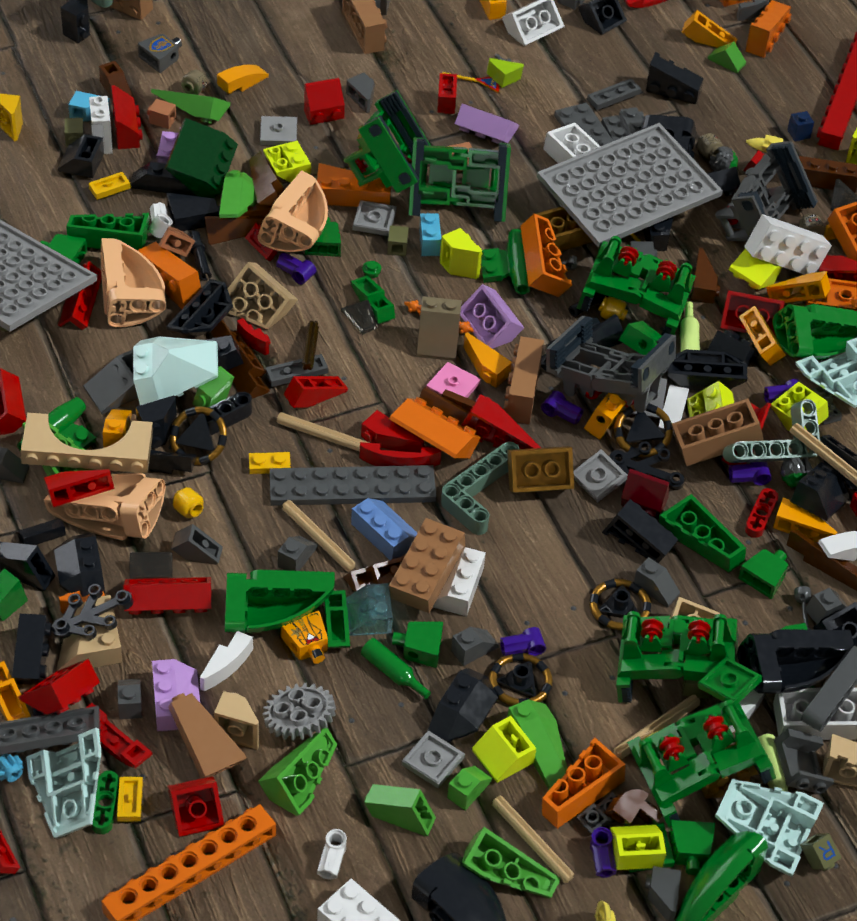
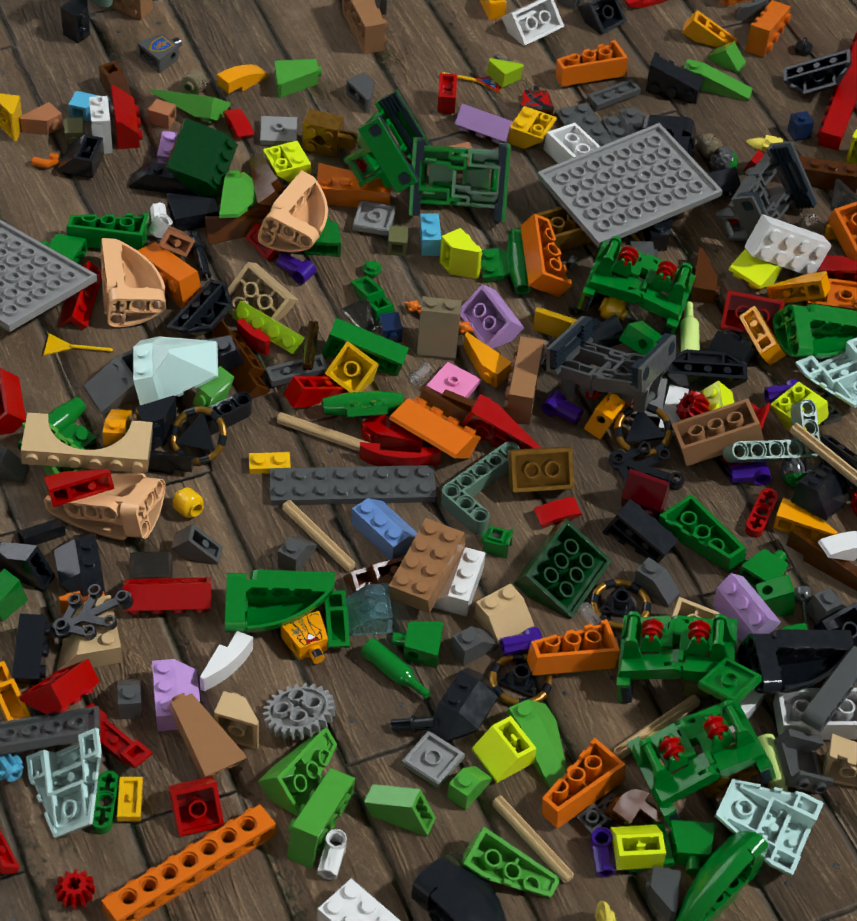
yellow plate [89,172,131,200] -> none
red slope [304,78,345,125] -> none
light grey plate [573,449,628,503] -> none
olive brick [800,833,841,871] -> none
none -> nougat slope [19,102,63,135]
none -> orange arm [31,152,59,169]
none -> yellow piece [43,333,113,356]
none -> red gear [54,868,96,911]
none -> red slope [223,108,254,140]
none -> lime plate [232,301,305,355]
none -> bright green slope [275,59,322,98]
none -> bright green wedge [287,768,355,869]
none -> pearl gold brick [302,109,358,157]
none -> green wedge [321,318,409,376]
none -> green plate [322,391,404,417]
none -> yellow slope [325,341,379,392]
none -> dark blue brick [379,312,403,343]
none -> black axle [391,715,436,733]
none -> clear pin [408,363,432,386]
none -> tan slope [474,583,534,647]
none -> green window [480,525,514,558]
none -> yellow slope [508,106,557,149]
none -> dark green slope [513,519,612,619]
none -> torso [519,86,554,116]
none -> orange wedge [527,619,620,676]
none -> yellow slope [533,307,577,338]
none -> red slope [534,497,582,528]
none -> orange wedge [555,40,628,87]
none -> clear pin [578,602,602,626]
none -> red gear [675,390,710,420]
none -> bright green wedge [684,59,753,102]
none -> lavender slope [713,573,781,641]
none -> green torso [756,575,795,617]
none -> black wedge [783,49,852,96]
none -> black tile [795,37,813,56]

